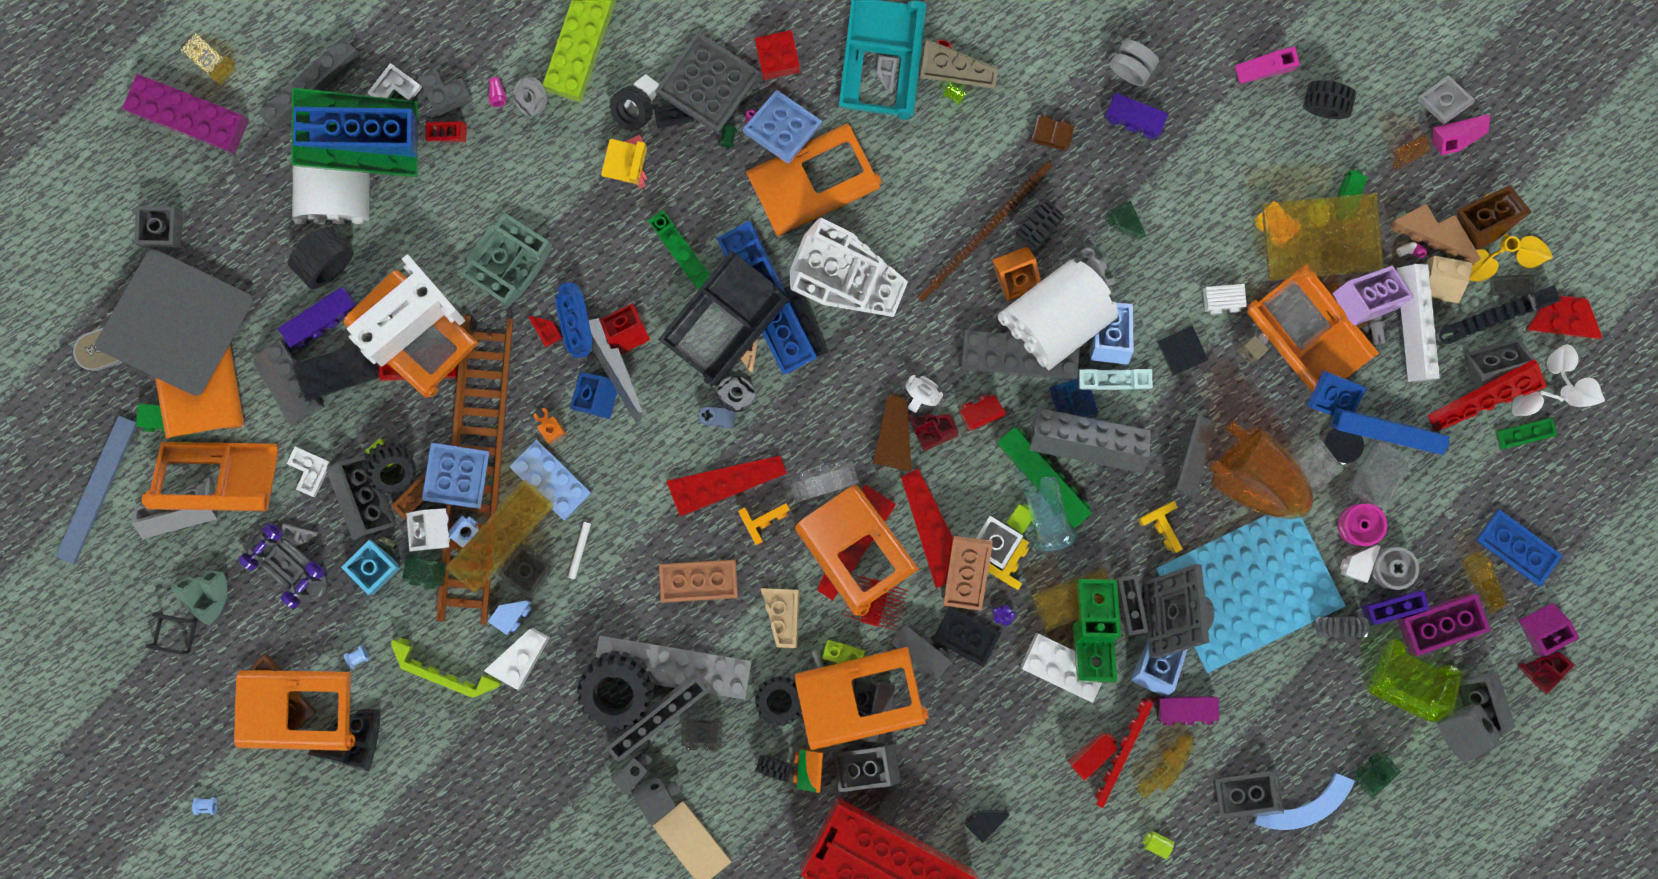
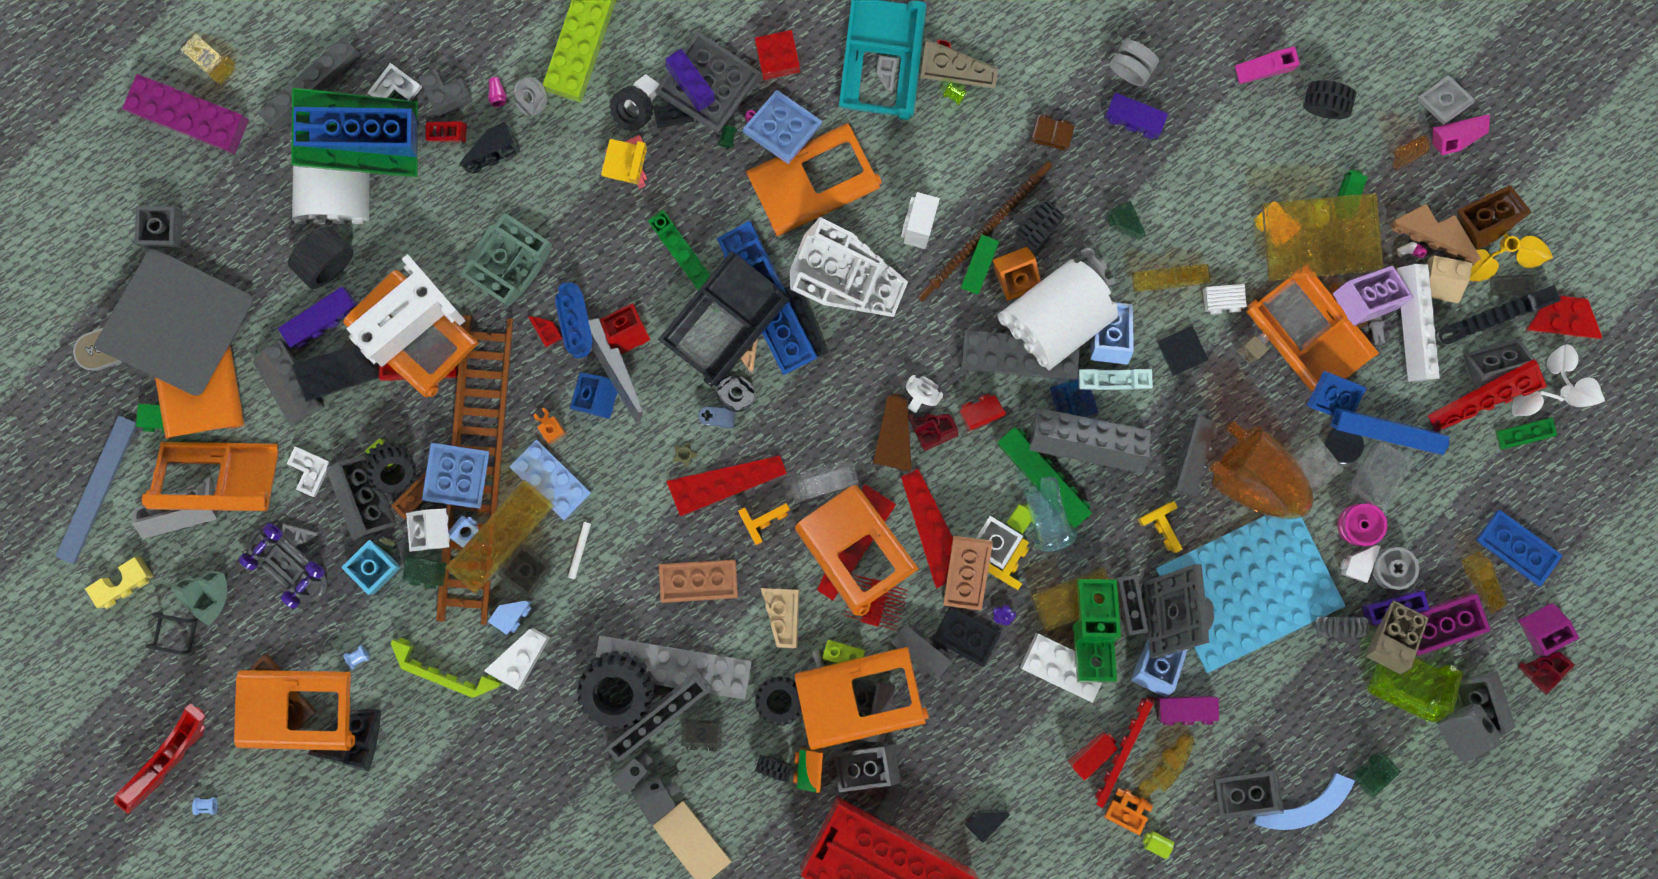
none -> light yellow arch [85,557,153,609]
none -> red arch [113,703,205,814]
none -> black slope [460,122,520,174]
none -> dark purple brick [665,49,715,112]
none -> olive plate [673,442,697,467]
none -> white brick [901,192,940,249]
none -> green tile [961,234,999,295]
none -> orange plate [1104,787,1153,836]
none -> clear yellow slope [1131,264,1211,292]
none -> dark tan slope [1366,600,1429,674]

